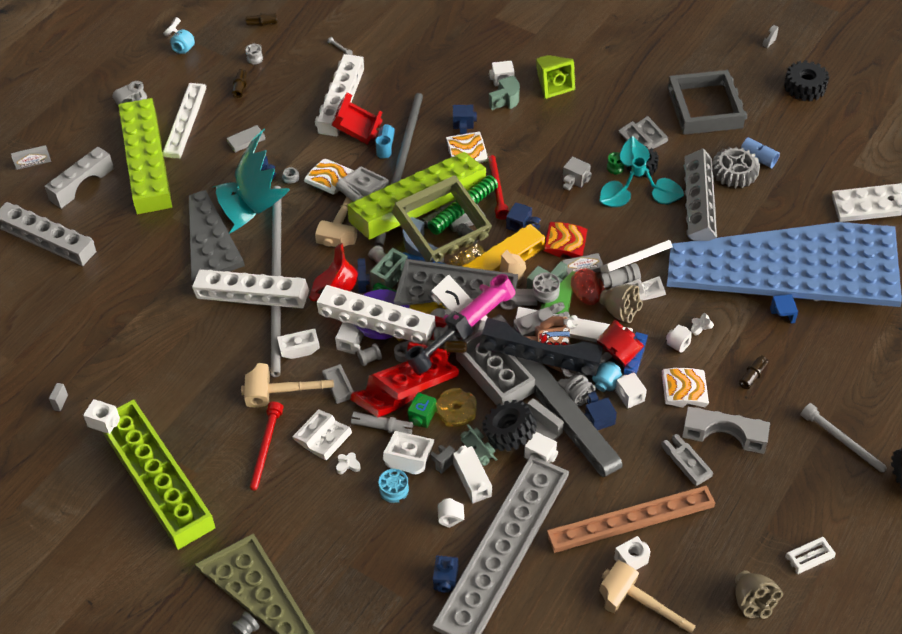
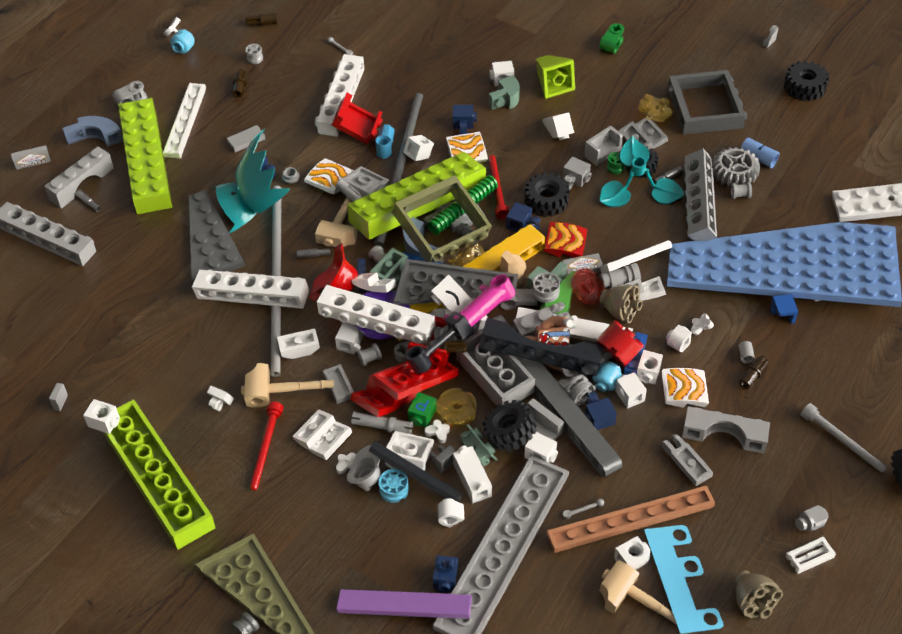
none -> sand blue arch [63,116,123,147]
none -> flat silver pin [75,189,101,212]
none -> white tile [207,386,234,411]
none -> flat silver pin [297,248,330,258]
none -> medium lavender tile [337,589,472,619]
none -> light grey piece [347,445,381,491]
none -> white slope [352,273,397,292]
none -> black axle [369,441,462,502]
none -> white brick [403,135,434,161]
none -> white piece [425,420,450,443]
none -> black tyre [524,172,570,217]
none -> white slope [542,113,574,140]
none -> light grey hinge [563,499,604,519]
none -> light grey panel [584,126,623,166]
none -> green piece [599,23,624,54]
none -> white brick [637,350,663,384]
none -> clear yellow plate [639,94,673,122]
none -> medium azure piece [644,525,723,634]
none -> flat silver pin [653,166,683,184]
none -> light grey bush [731,182,752,199]
none -> light grey hinge [738,341,755,363]
none -> light grey arm [795,505,829,531]

